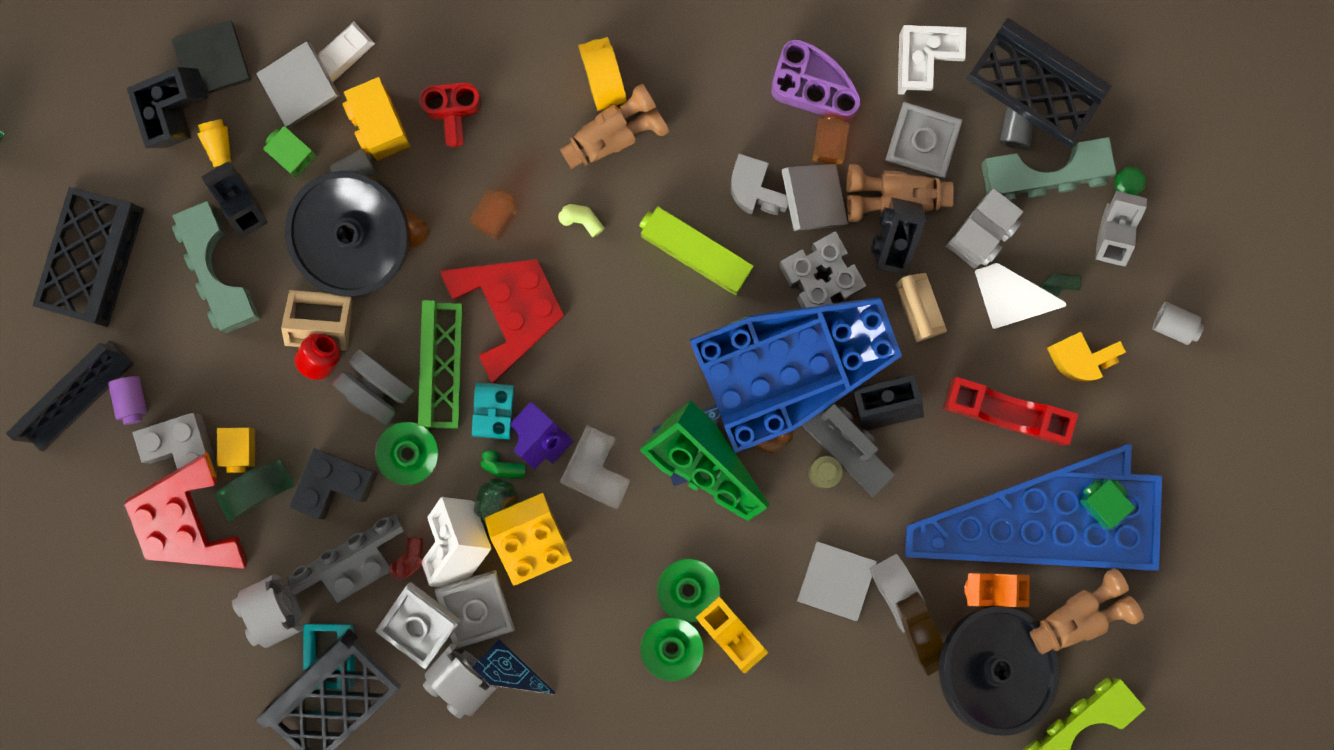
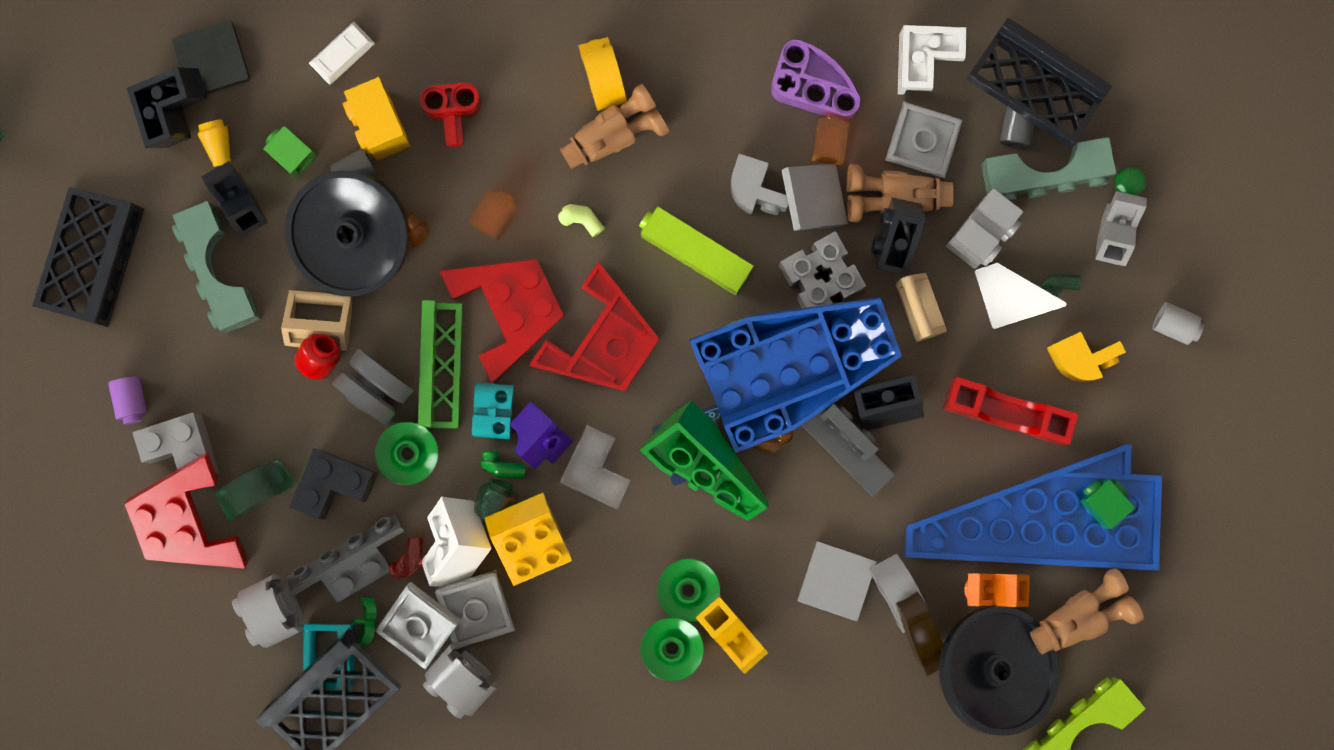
black fence [6,340,134,451] -> none
yellow brick [217,428,255,473] -> none
light grey tile [256,41,340,128] -> none
dark blue sticker [472,640,555,694] -> none
olive brick [808,456,843,489] -> none
none -> green piece [353,597,377,647]
none -> red wing [529,262,659,392]

